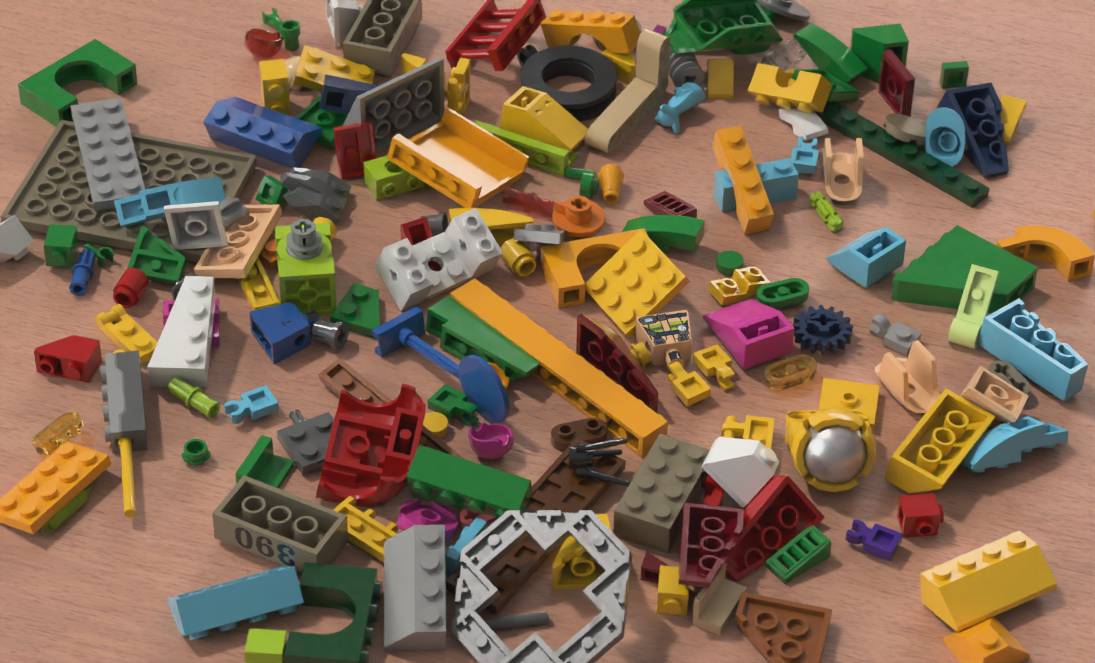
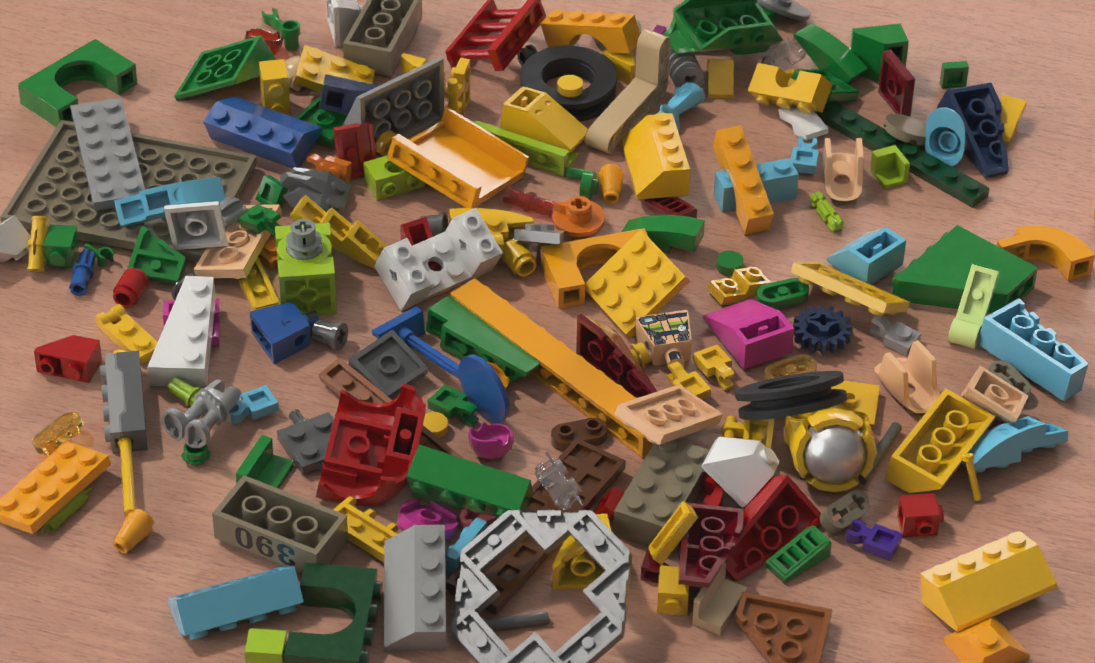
green wing [330,283,380,339] -> none
black plant [569,438,631,487] -> none
none -> yellow pin [27,216,50,272]
none -> light orange cone [113,509,154,554]
none -> light grey piece [161,379,241,448]
none -> green slope [174,35,276,100]
none -> green plate [238,204,282,235]
none -> yellow slope [289,195,388,270]
none -> orange plate [307,154,352,185]
none -> dark grey plate [348,329,429,399]
none -> yellow tile [375,131,396,157]
none -> yellow plate [480,211,509,254]
none -> clear hinge [535,452,584,510]
none -> yellow tile [557,75,583,98]
none -> red plate [594,486,624,520]
none -> light nougat plate [614,385,723,445]
none -> yellow slope [621,113,690,200]
none -> yellow tile [648,502,698,565]
none -> black tyre [735,371,847,420]
none -> yellow plate [791,262,910,316]
none -> dark tan beam [820,490,870,534]
none -> dark grey bar [858,422,902,485]
none -> lime panel [870,145,910,189]
none -> yellow piece [962,453,981,501]

